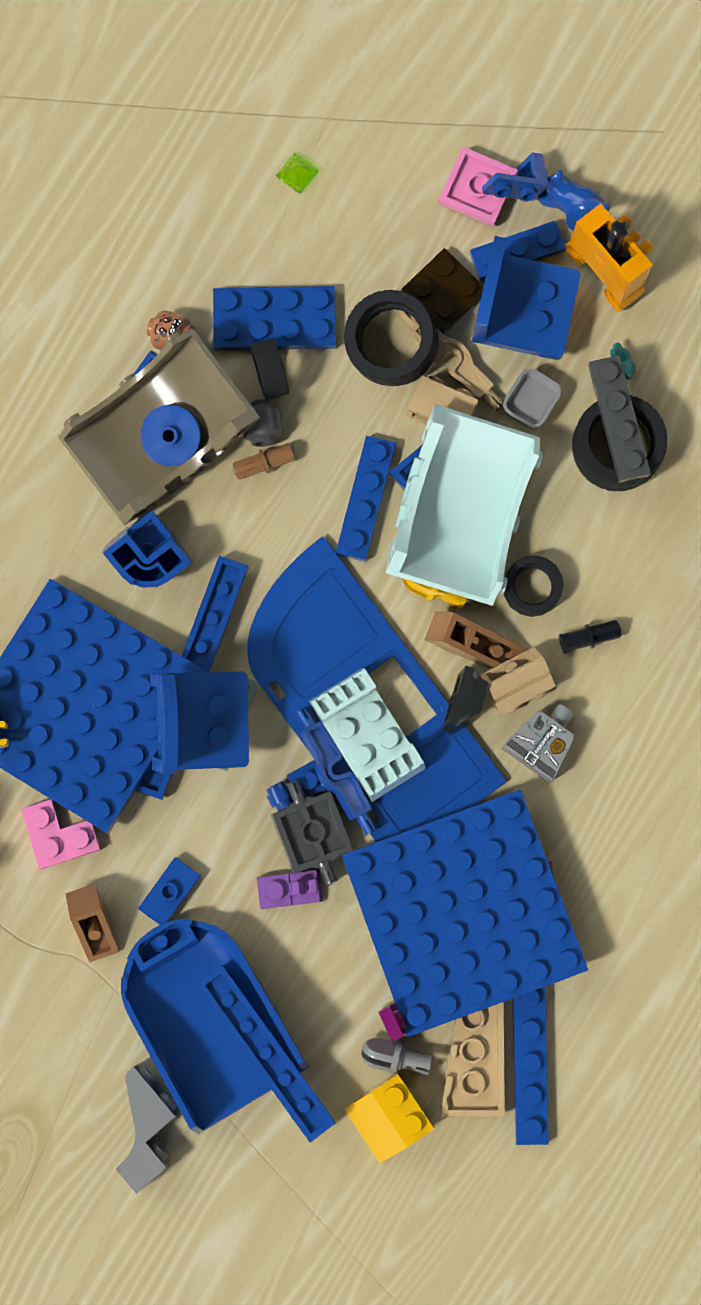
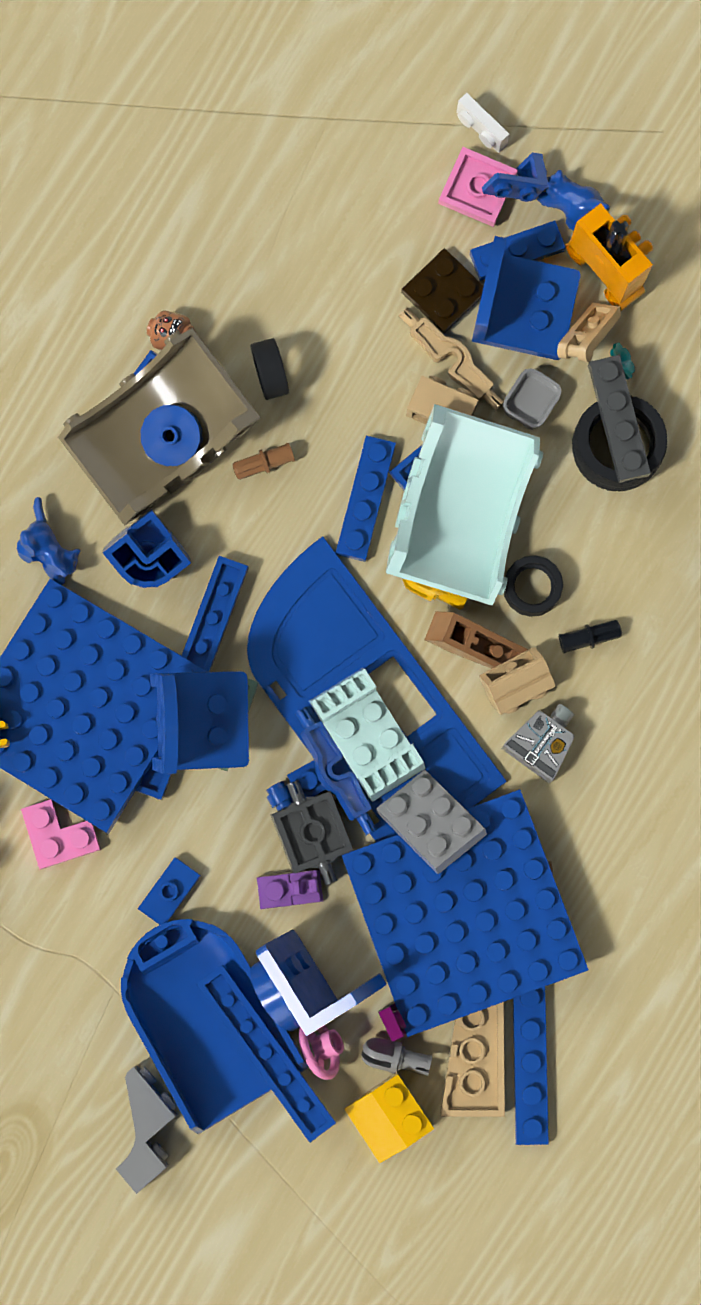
medium nougat slope [65,883,119,962] -> none
blue plate [213,286,336,351] -> none
dark grey head [243,399,283,447] -> none
clear neon green slope [276,152,318,194] -> none
black tyre [344,290,438,386] -> none
pearl dark grey slope [441,666,489,734] -> none
none -> blue animal [17,497,81,585]
none -> blue piece [251,930,387,1036]
none -> bright pink piece [298,1025,344,1080]
none -> light grey plate [376,770,487,874]
none -> white plate [457,93,509,153]
none -> tan plate [557,303,621,362]

